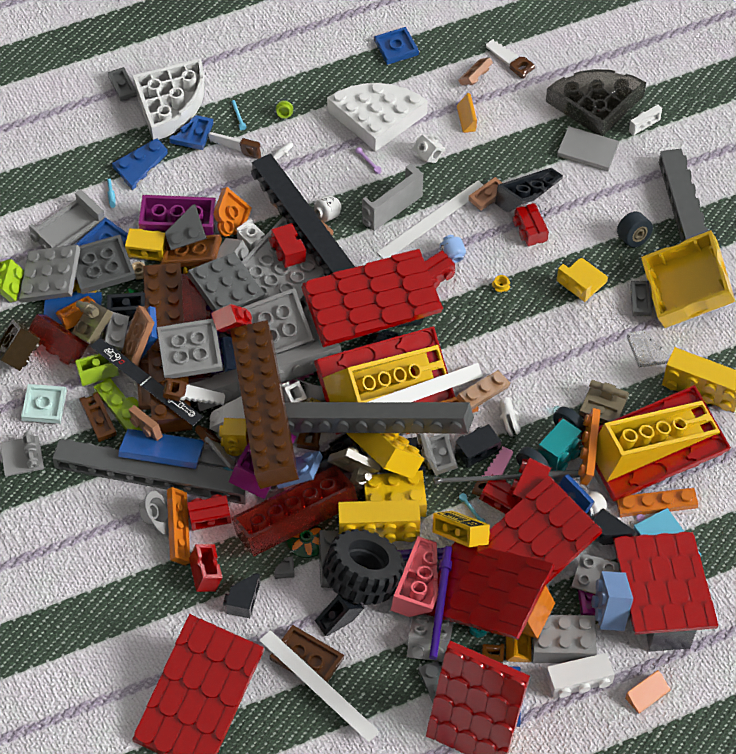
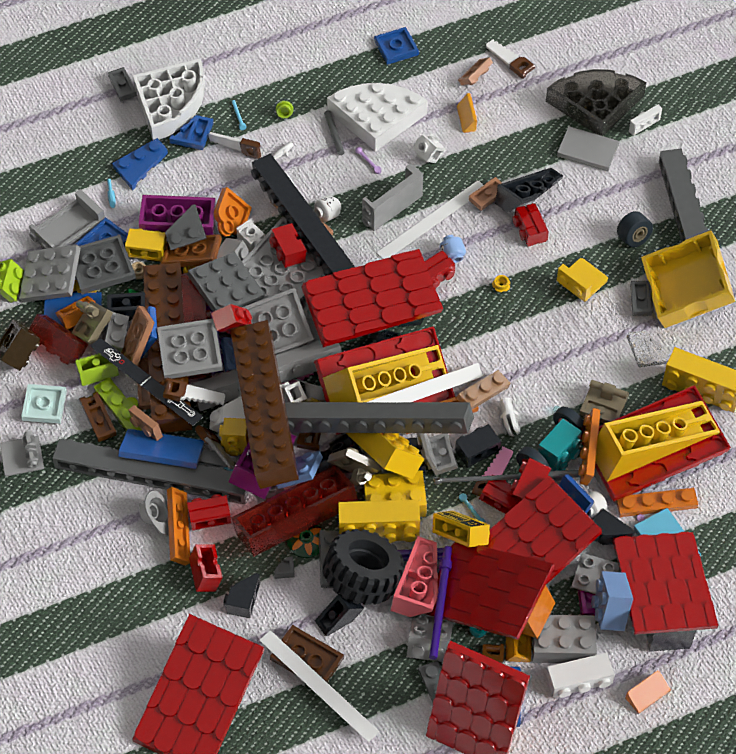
none -> dark grey bar [324,110,345,155]

